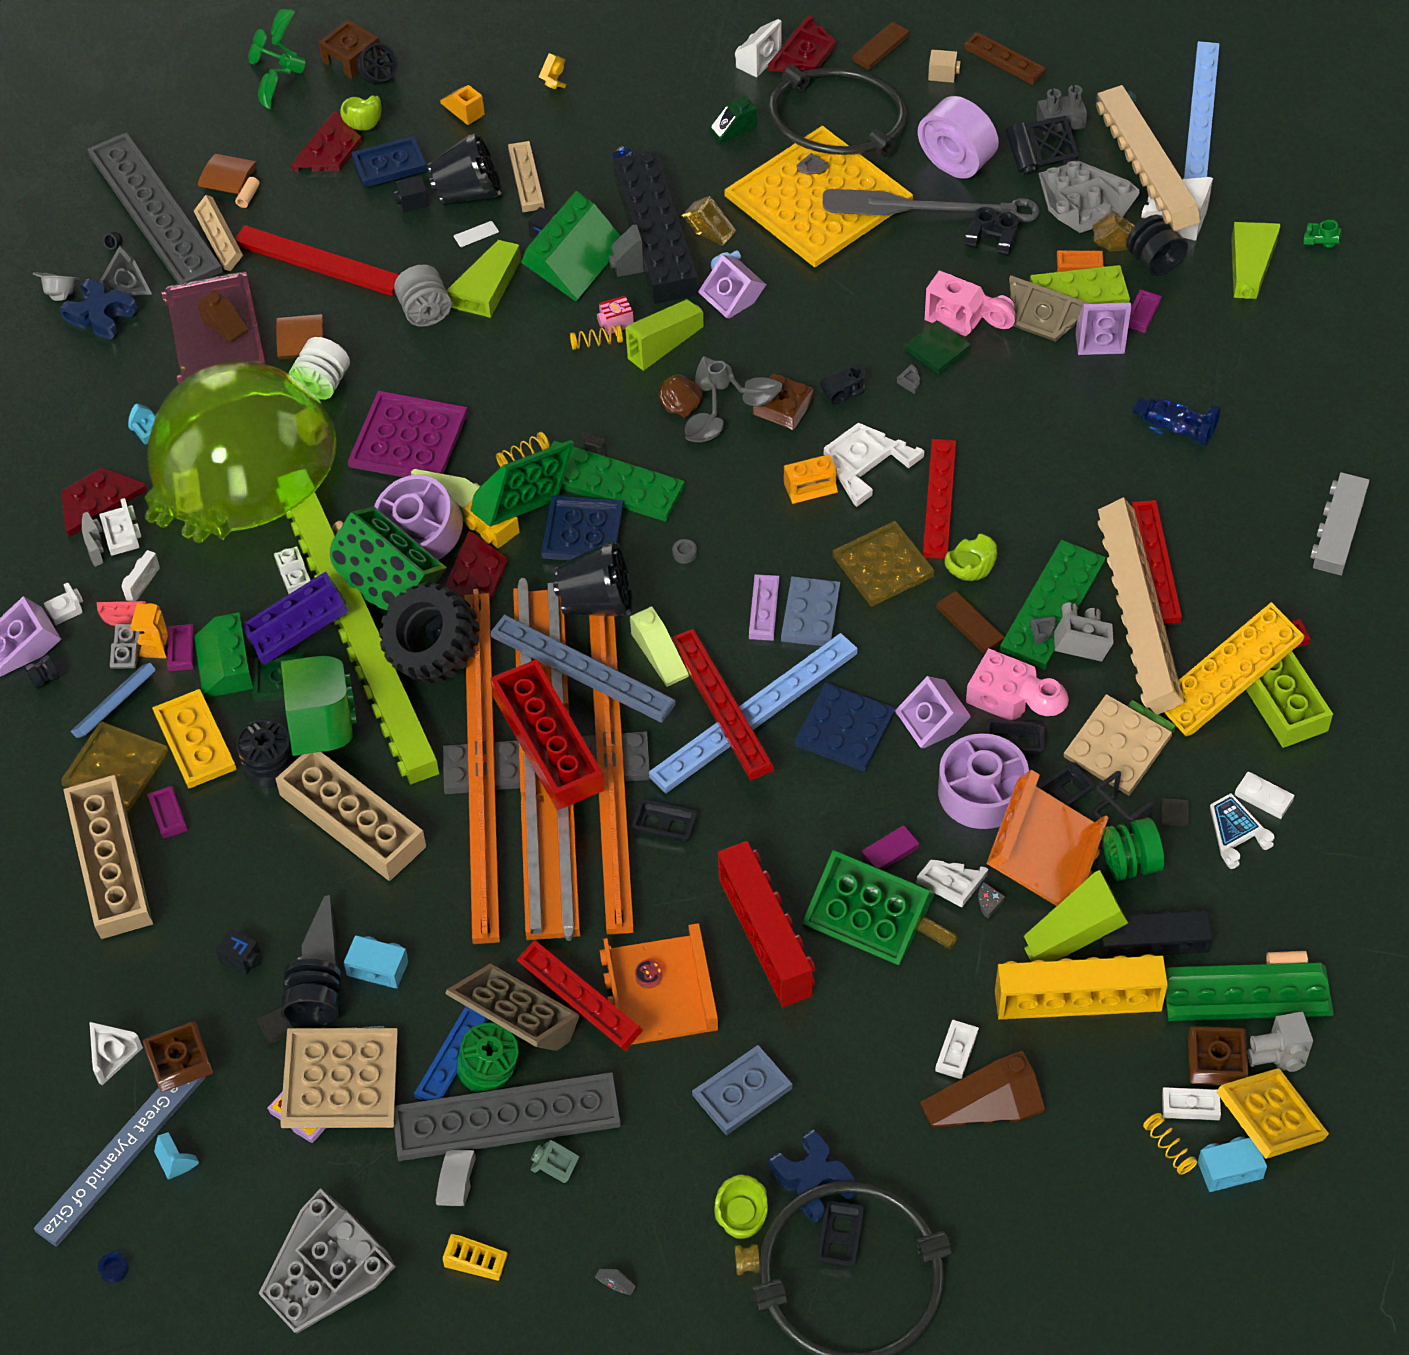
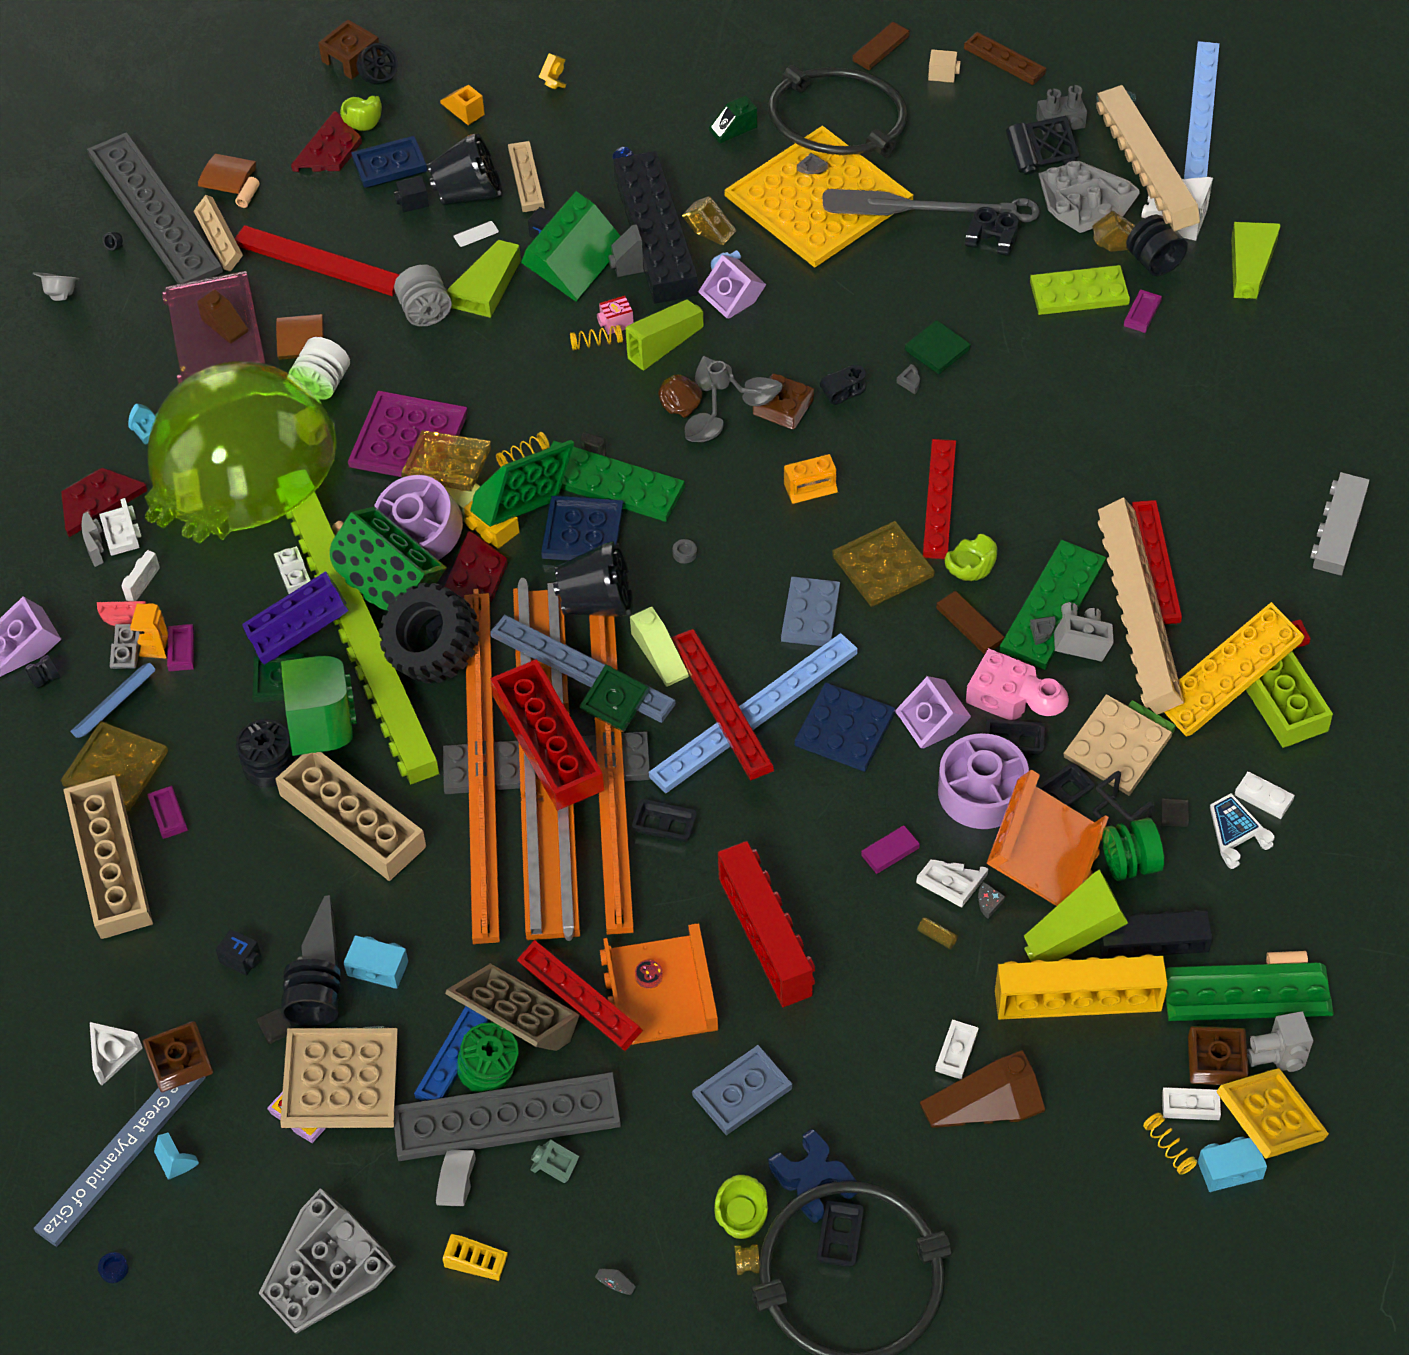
white bracket [44,583,83,625] -> none
dark blue piece [59,279,138,340] -> none
dark grey slope [99,246,152,296] -> none
yellow plate [152,689,237,789] -> none
green slope [194,612,253,698] -> none
green plant [248,9,305,109] -> none
white slope [735,19,781,77] -> none
lavender tile [749,575,779,641] -> none
dark red wing [768,15,836,72] -> none
green slope [802,850,935,966] -> none
white wing [824,423,924,507] -> none
lavender piece [918,96,998,178] -> none
bright pink brick [925,271,1015,336] -> none
dark tan wing [1009,275,1090,342] -> none
orange tile [1057,251,1104,272] -> none
lavender slope [1075,303,1131,355] -> none
clear blue piece [1133,397,1221,445] -> none
green plate [1304,220,1342,247] -> none
none -> clear yellow plate [401,430,491,492]
none -> dark green tile [579,664,650,733]

